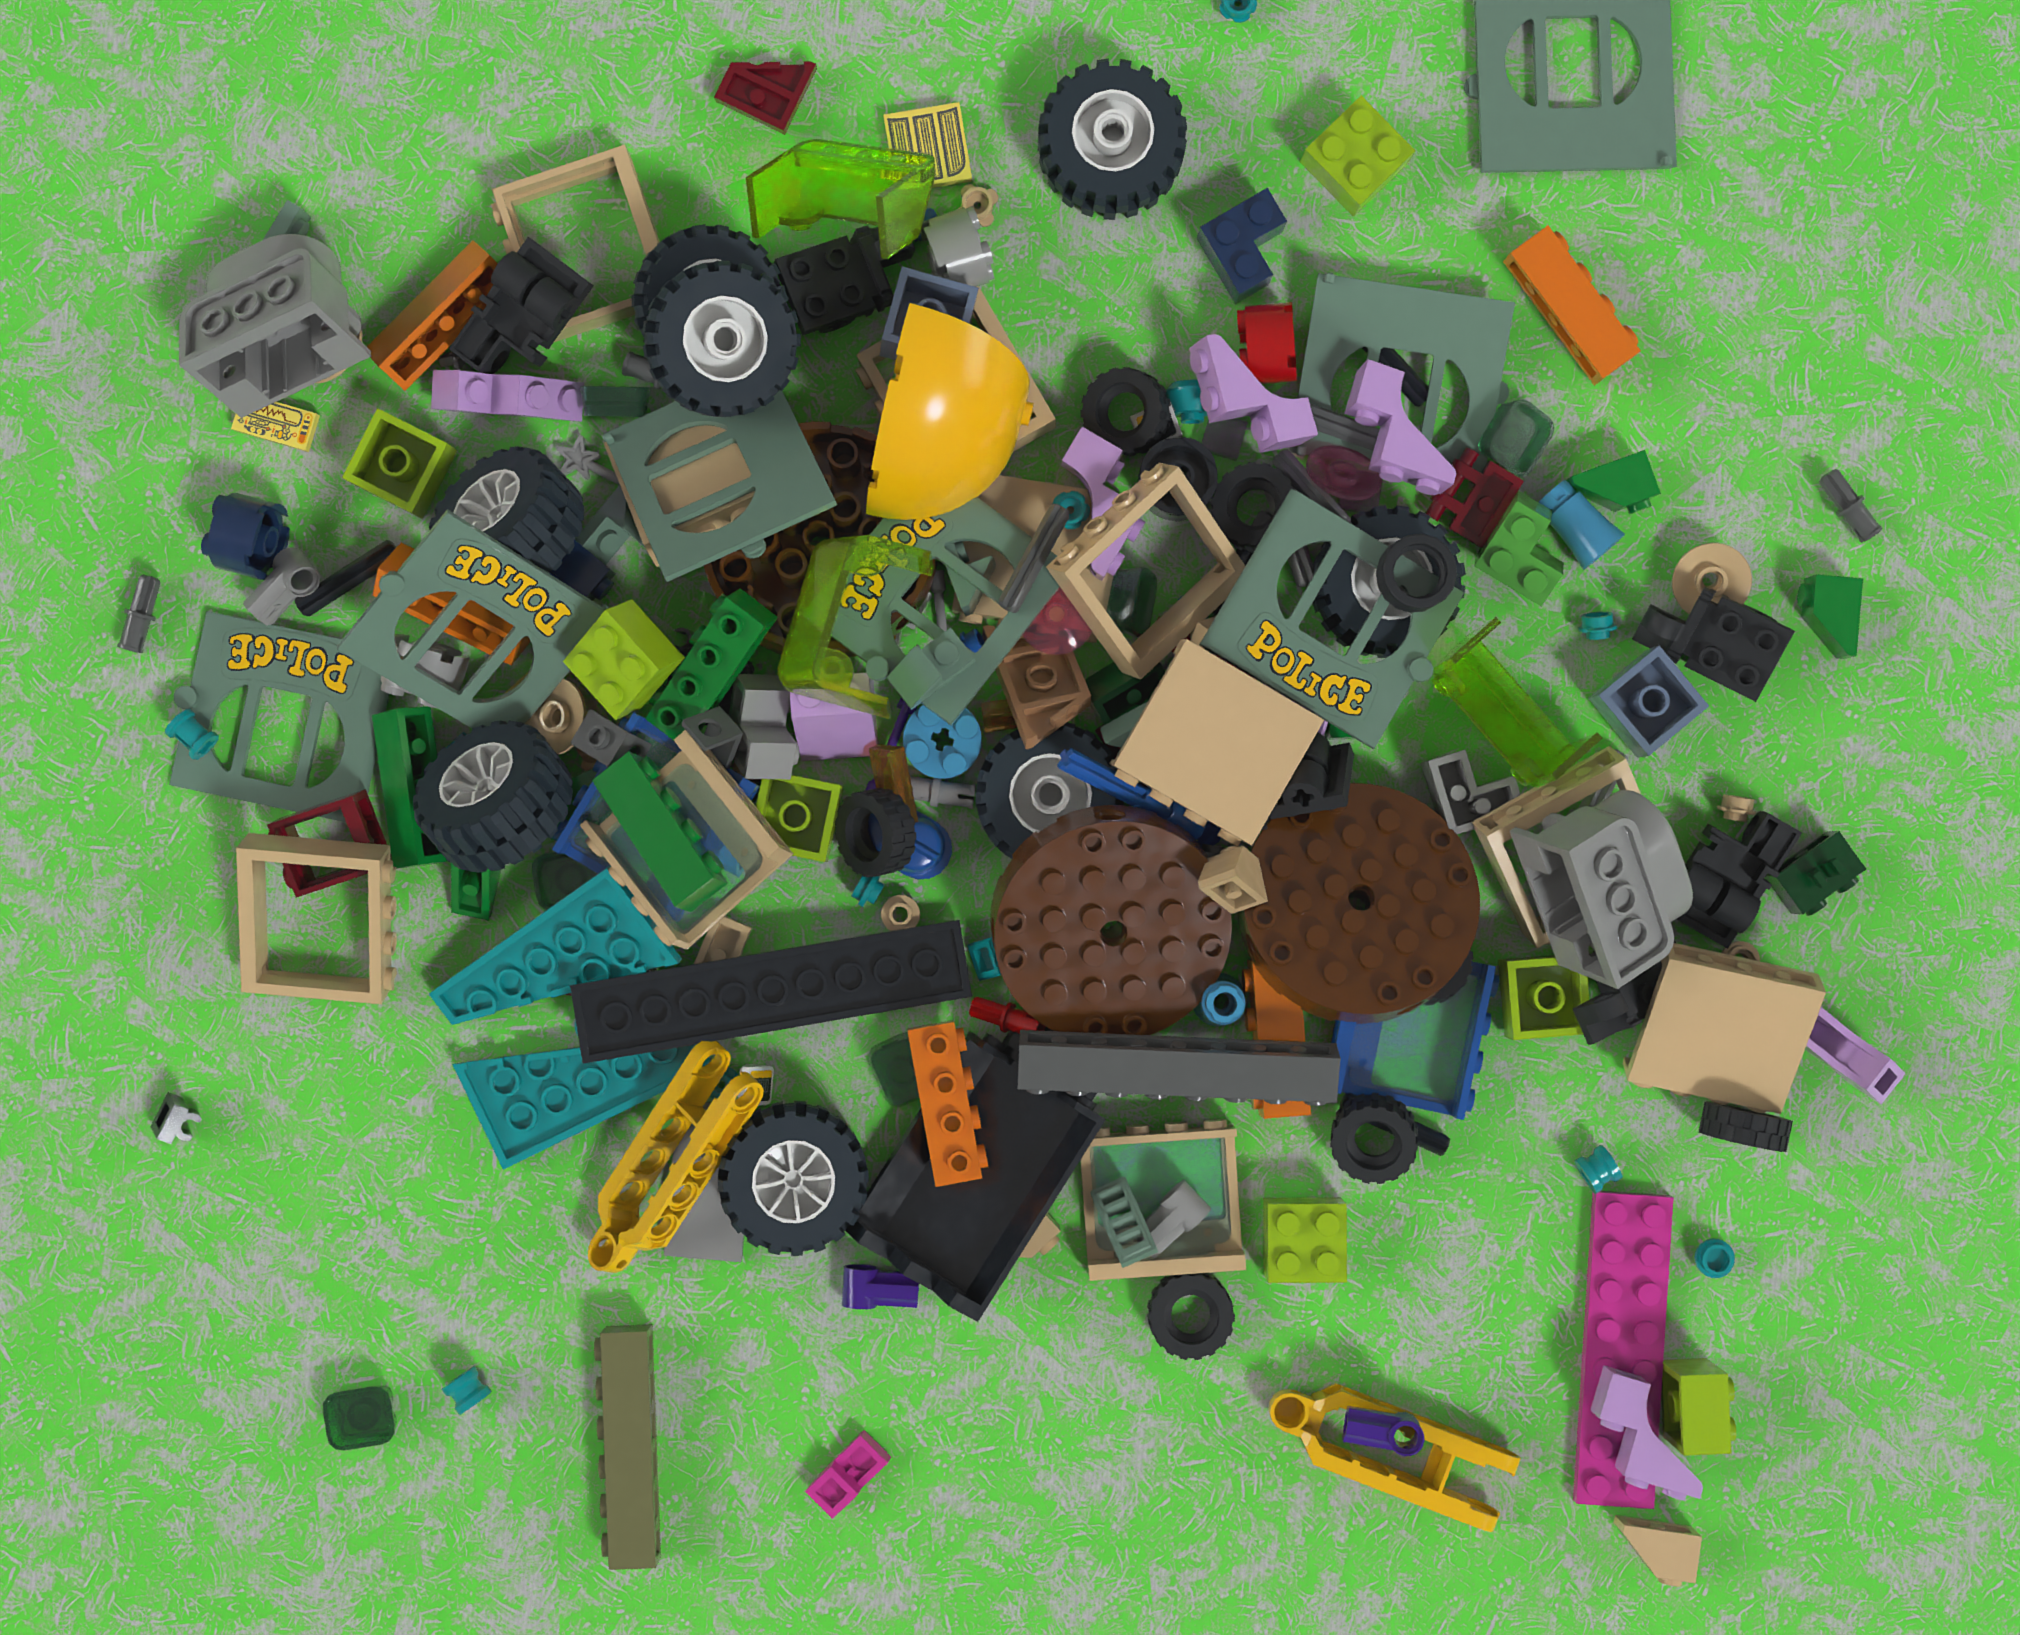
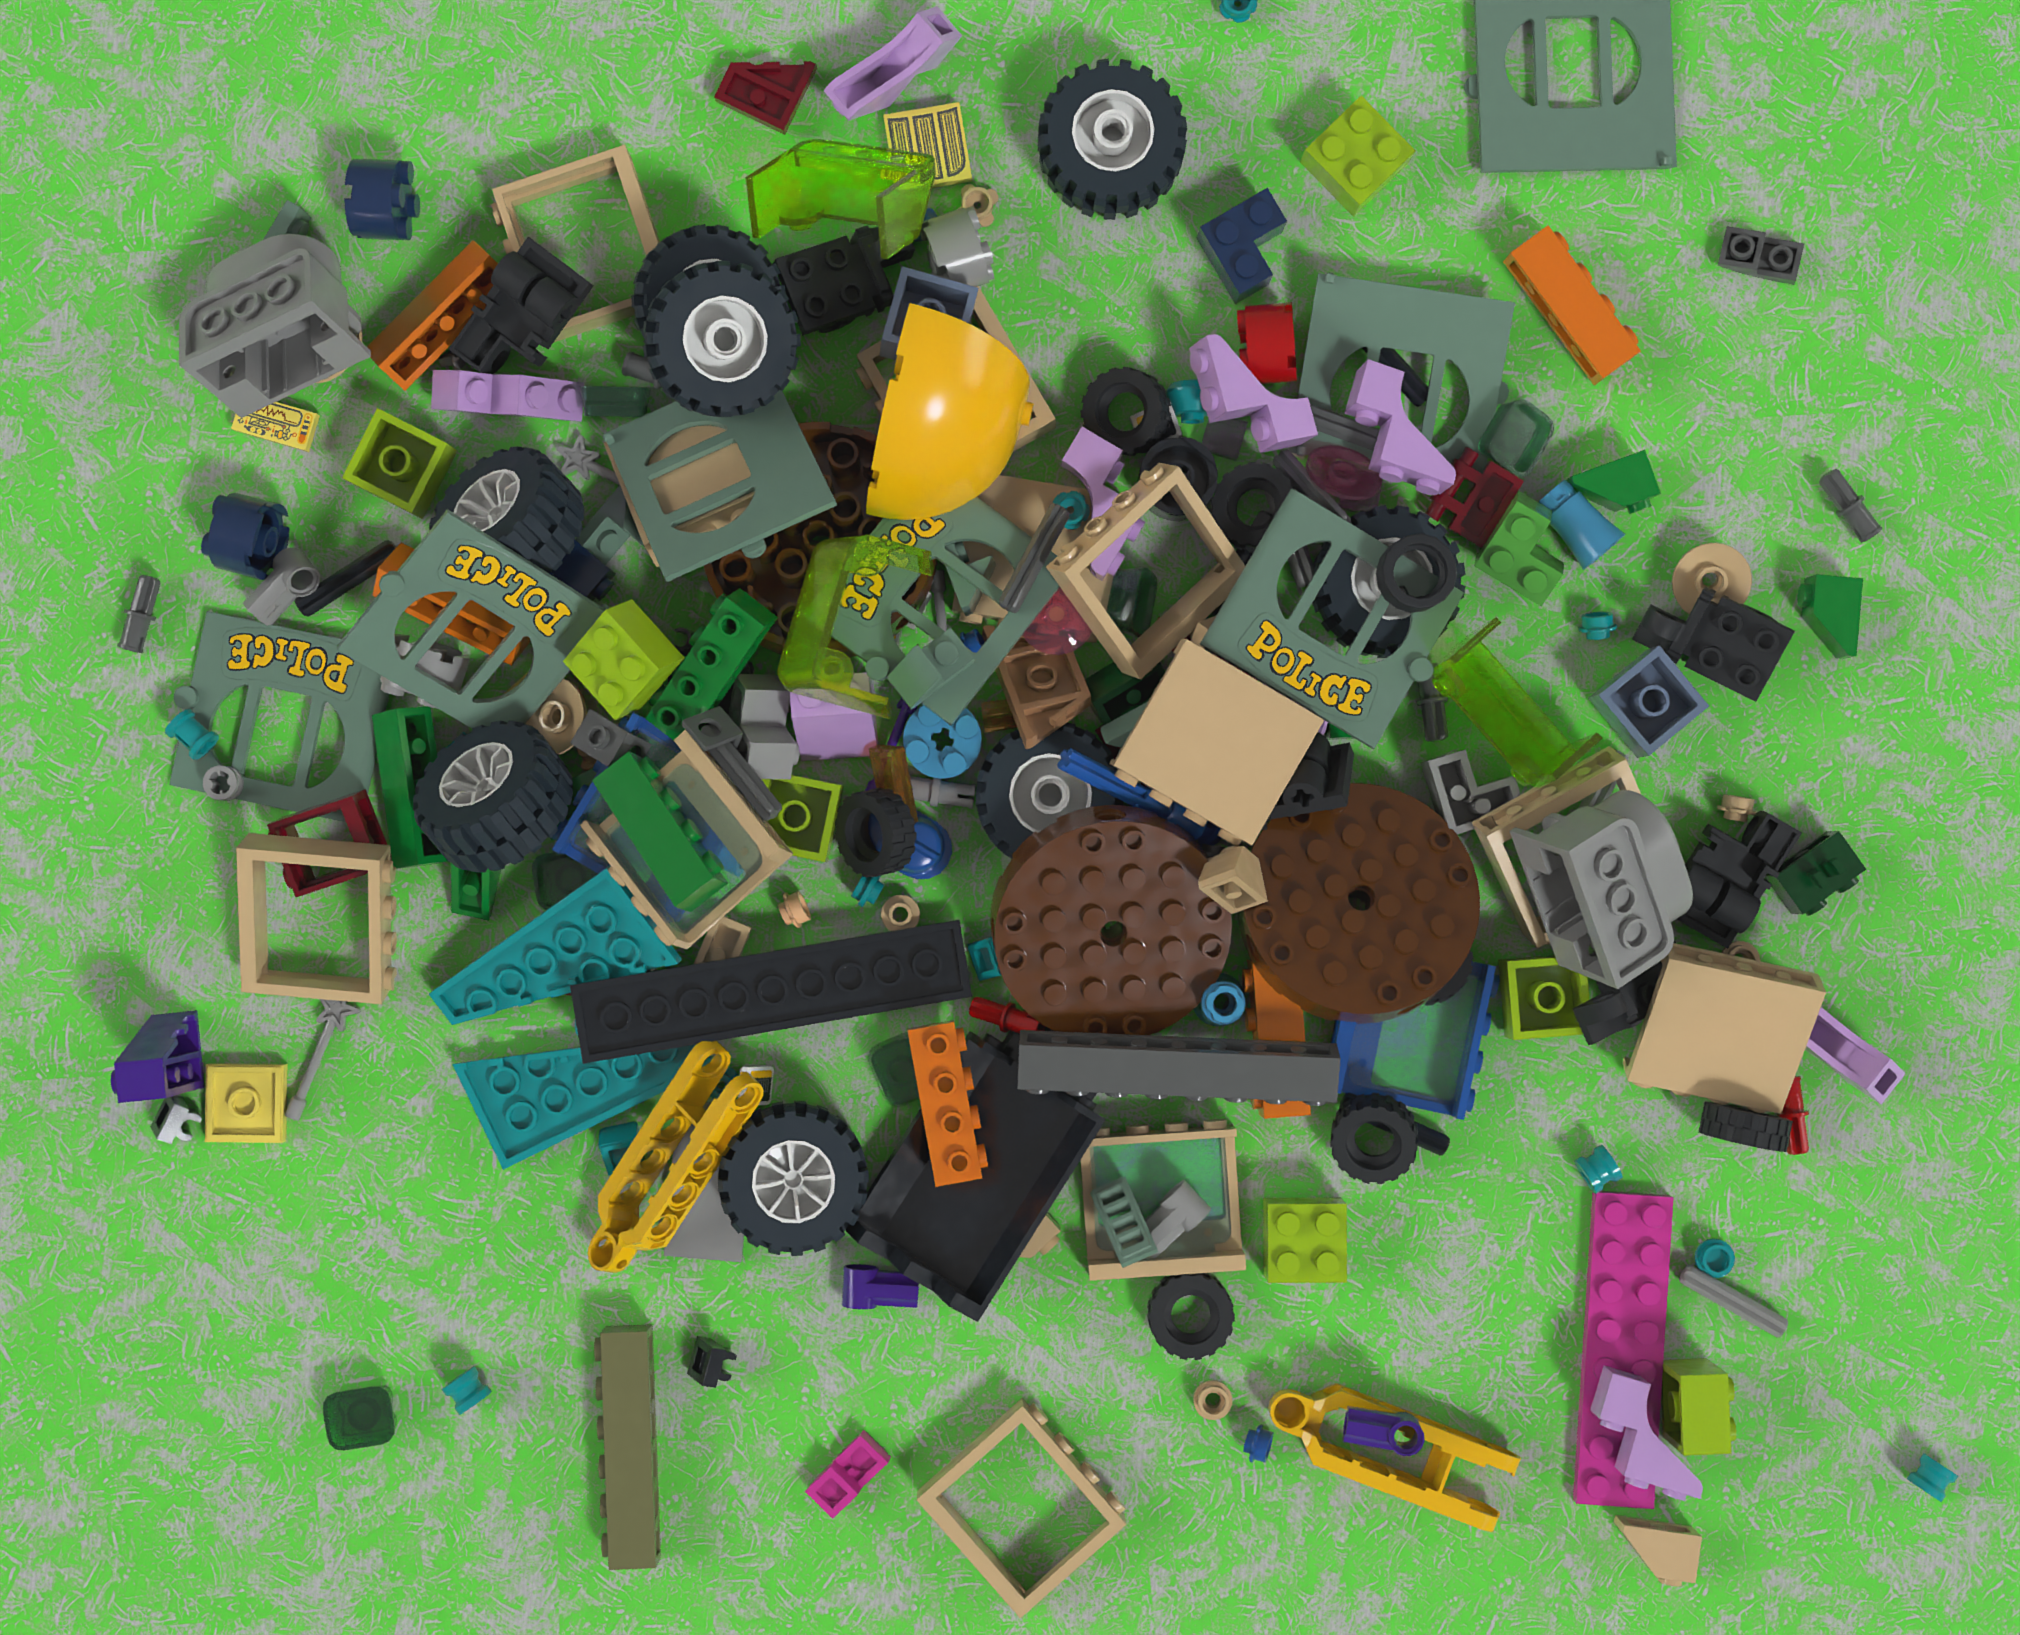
none -> dark purple wedge [111,1010,205,1103]
none -> light grey bush [203,765,244,801]
none -> light yellow tile [205,1063,287,1143]
none -> light grey piece [285,999,361,1121]
none -> dark blue brick [344,159,420,240]
none -> teal slope [598,1121,645,1176]
none -> black tile [687,1336,737,1388]
none -> dark grey axle [701,724,782,821]
none -> light nougat plate [778,891,811,928]
none -> lavender arch [824,6,962,121]
none -> tan window [916,1398,1127,1618]
none -> tan plate [1193,1380,1232,1420]
none -> blue plate [1243,1424,1274,1463]
none -> dark grey axle [1417,663,1448,742]
none -> light grey axle [1679,1265,1788,1337]
none -> dark grey slope [1718,226,1805,285]
none -> red axle [1777,1076,1809,1155]
none -> teal wheel [1907,1453,1958,1502]

